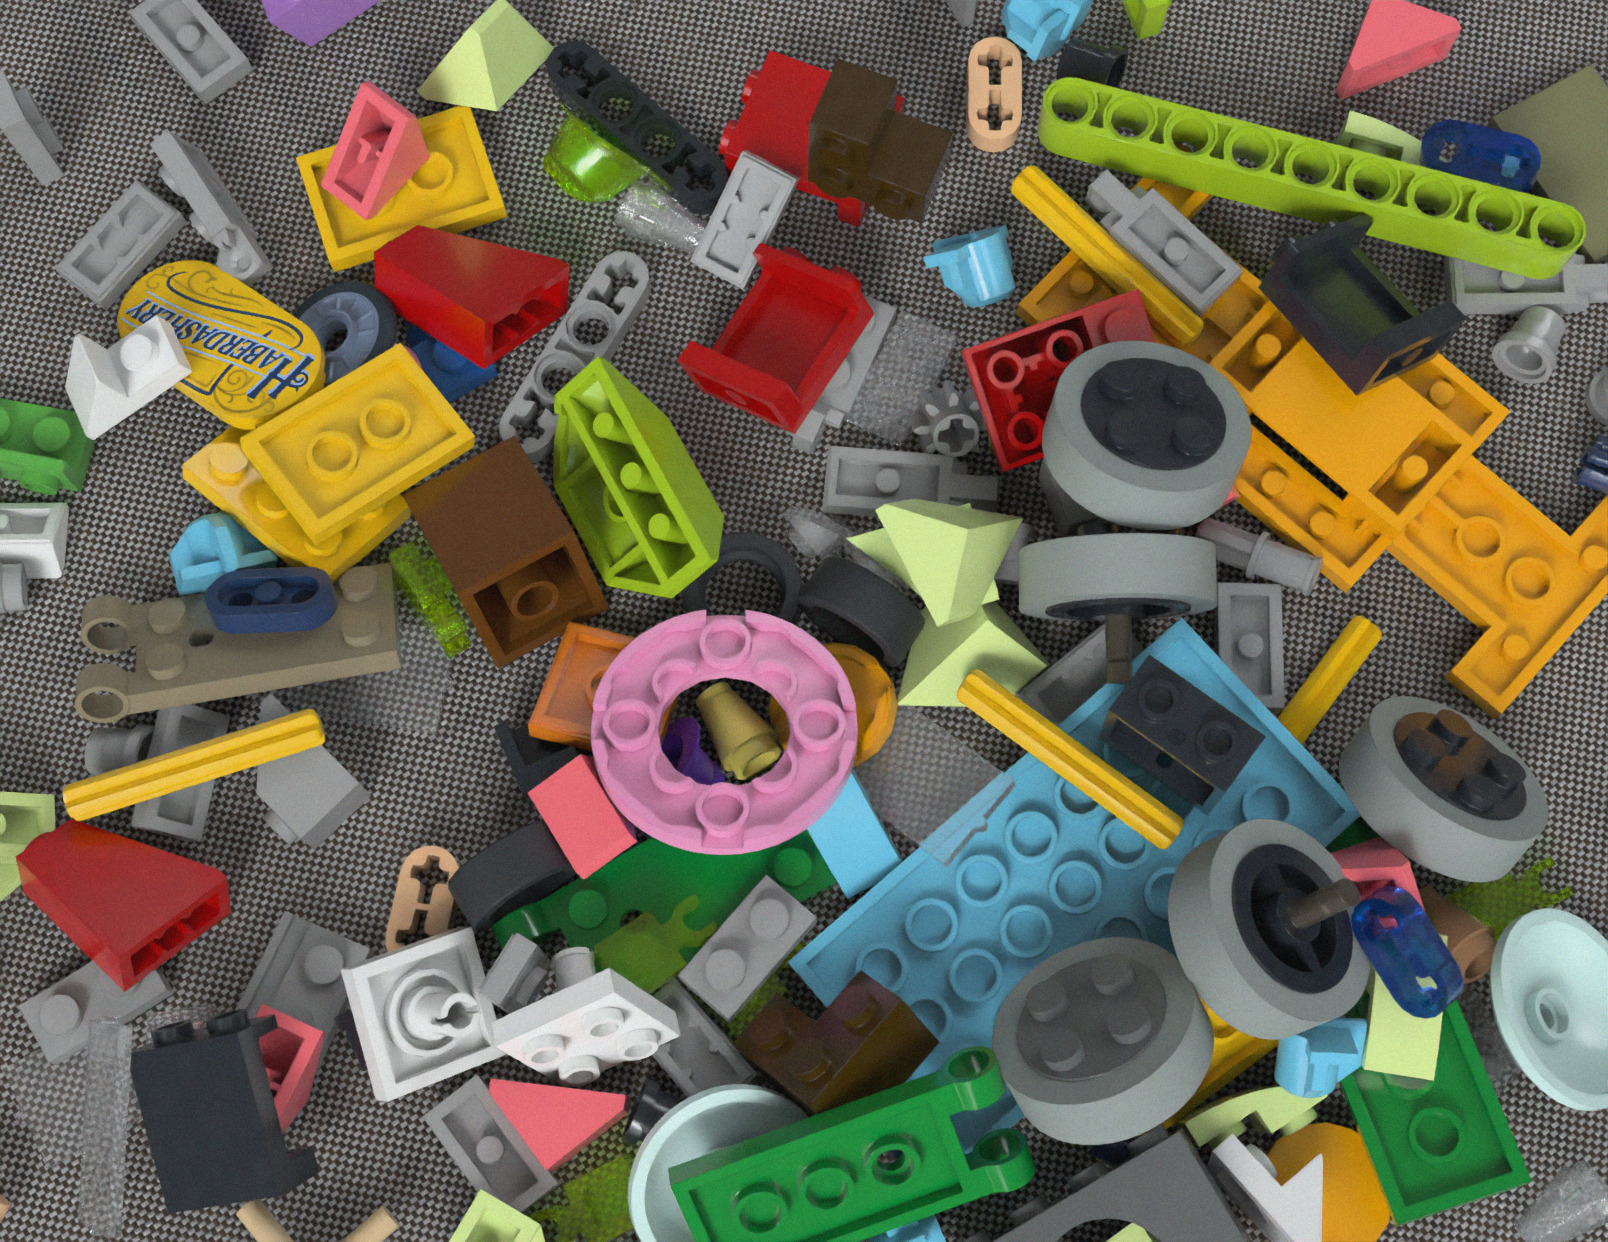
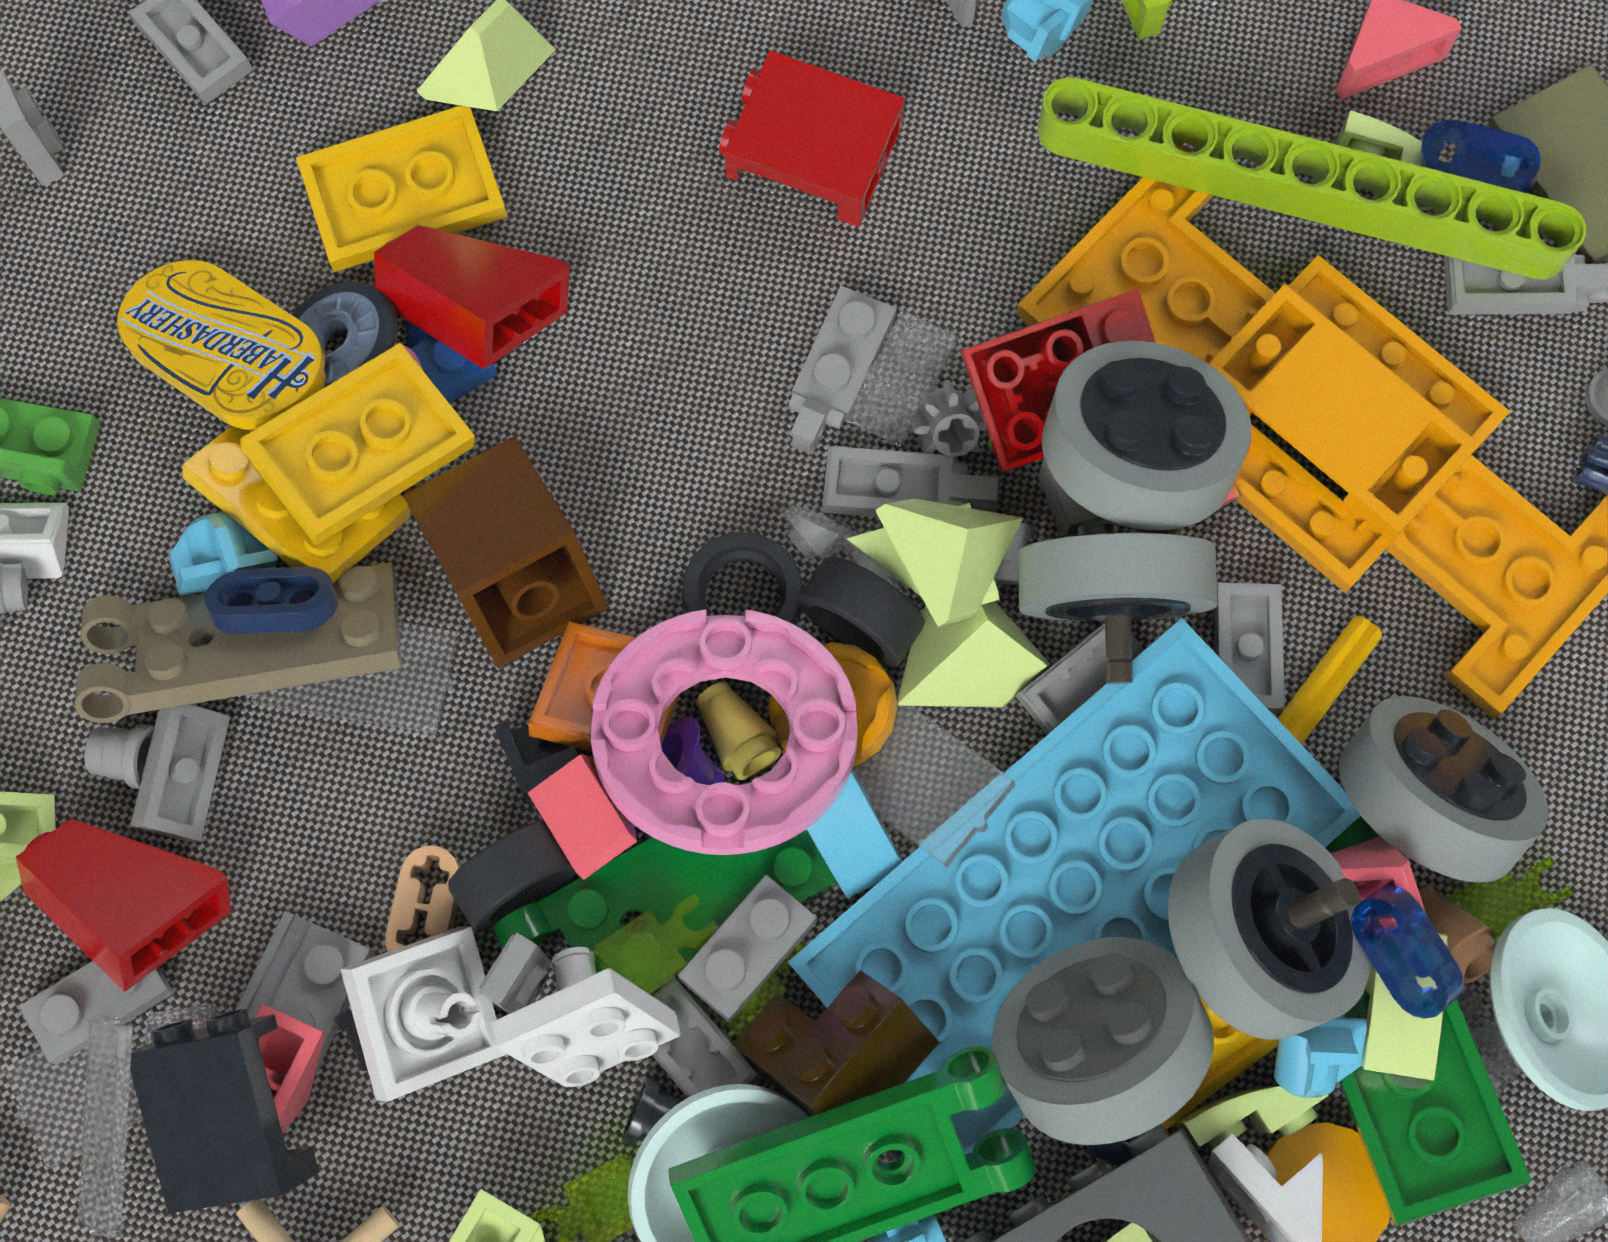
light grey plate [55,179,187,311] -> none
yellow axle [63,708,325,821] -> none
white slope [65,315,193,440] -> none
light grey hinge [150,131,274,287] -> none
light grey slope [256,693,371,850] -> none
coral slope [320,81,430,220] -> none
clear neon green plate [389,541,471,659] -> none
light grey plate [423,1074,560,1214] -> none
coral slope [489,1079,631,1173] -> none
light grey beam [499,251,651,463] -> none
clear neon green piece [543,102,673,204] -> none
black beam [546,41,728,215] -> none
lime wedge [553,356,724,599] -> none
clear cone [614,180,708,255] -> none
red panel [677,243,874,434] -> none
light grey plate [690,150,800,290] -> none
dark brown brick [808,58,953,223] -> none
medium azure piece [923,225,1016,308] -> none
yellow axle [957,669,1185,850] -> none
light nougat beam [966,37,1022,153] -> none
yellow axle [1011,165,1204,349] -> none
black piece [1057,38,1128,88] -> none
light grey hinge [1084,169,1243,317] -> none
black window [1099,654,1266,816] -> none
light grey axle [1195,518,1323,596] -> none
black panel [1258,213,1467,396] -> none
light grey piece [1492,306,1566,384] -> none

